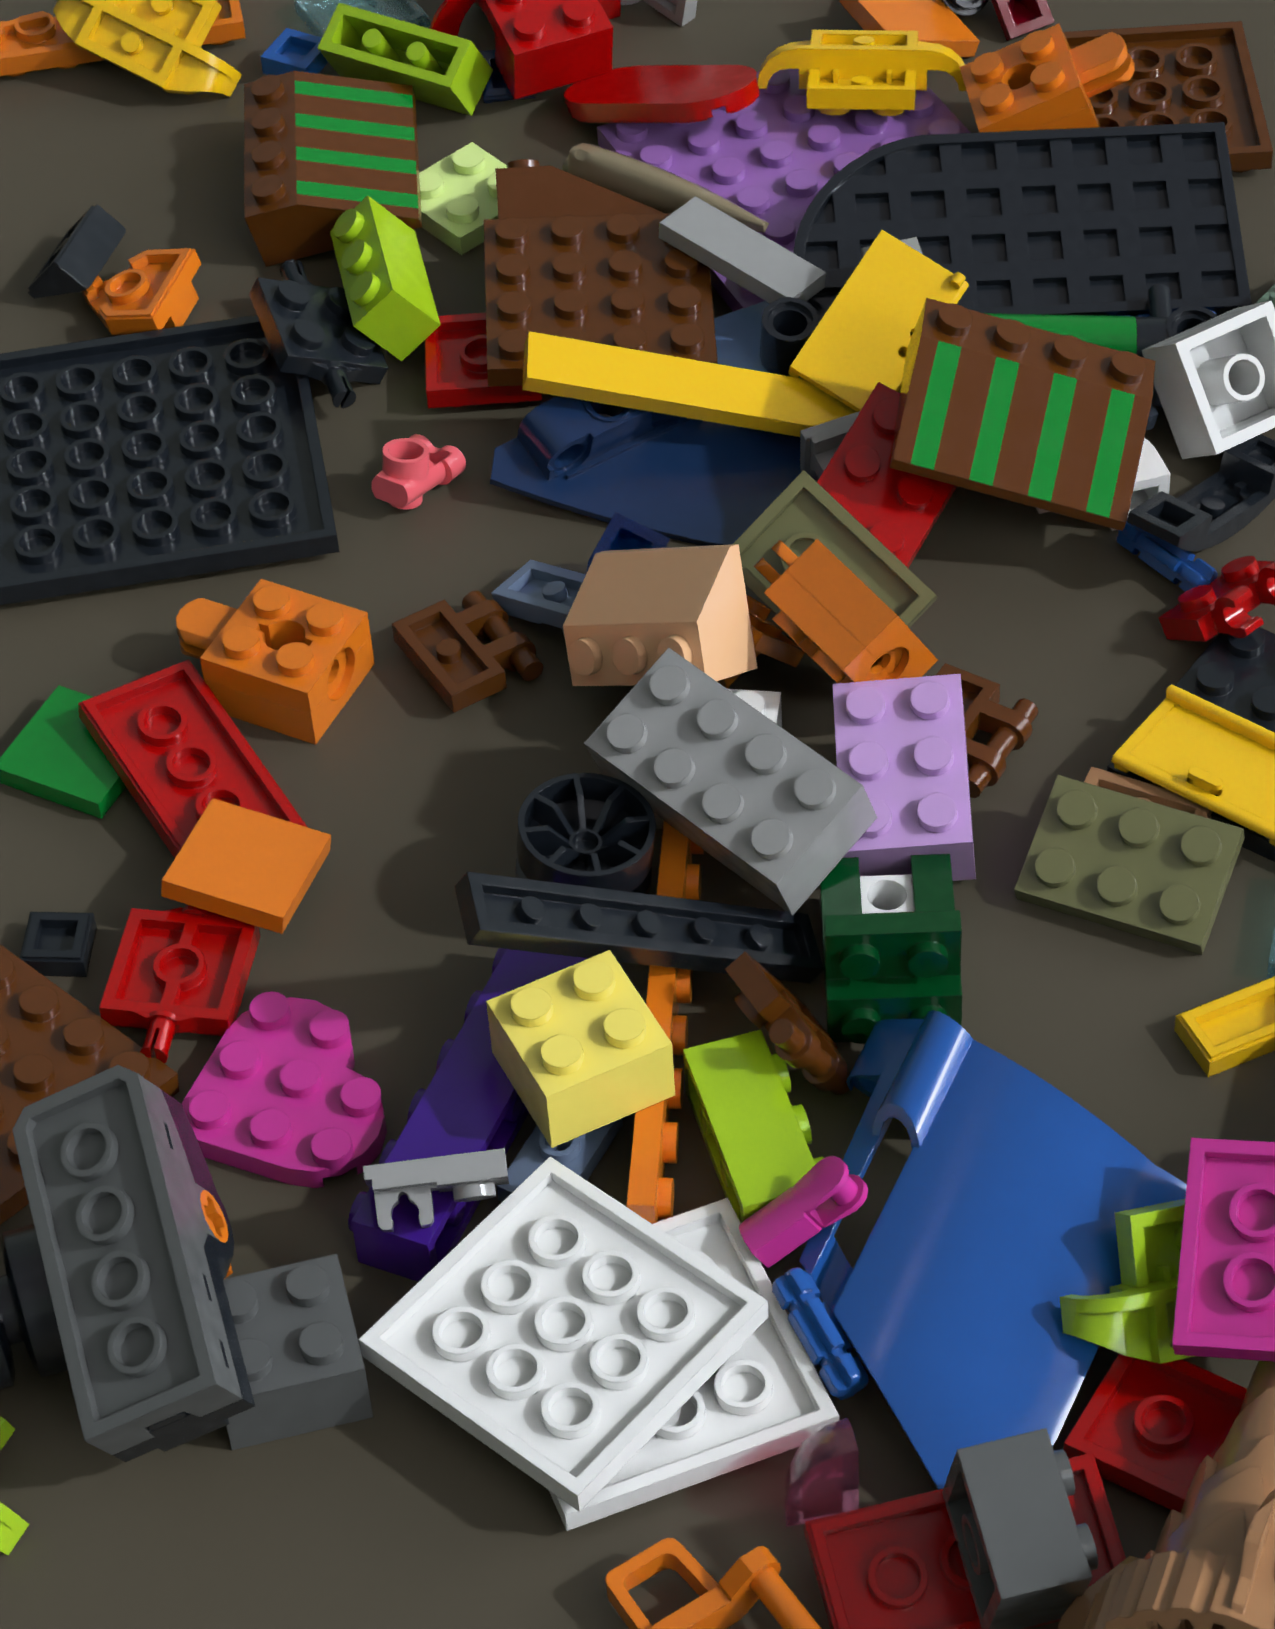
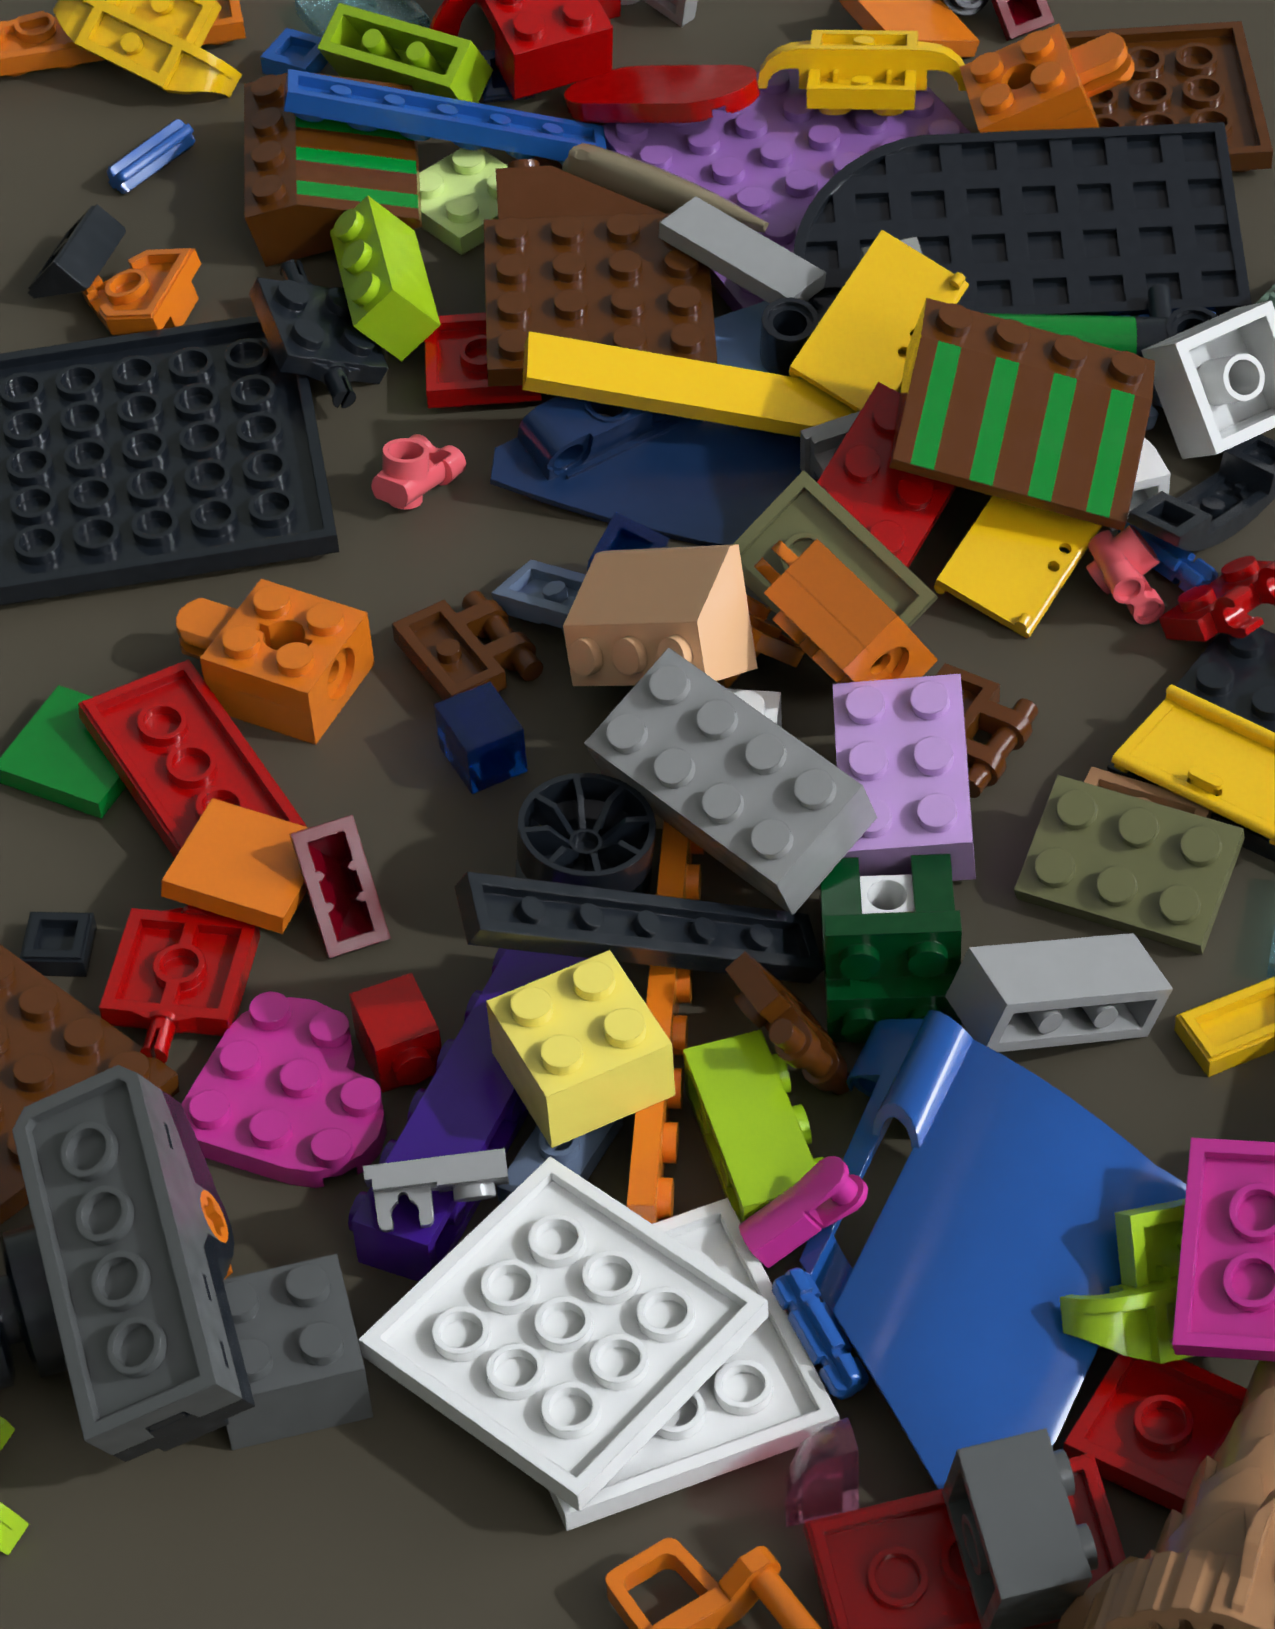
none -> axle [106,119,196,194]
none -> blue plate [284,69,607,165]
none -> dark red slope [289,815,391,958]
none -> red brick [349,973,442,1093]
none -> clear blue brick [434,682,528,794]
none -> yellow door [934,496,1102,638]
none -> light grey brick [945,933,1173,1052]
none -> coral plate [1086,524,1165,625]

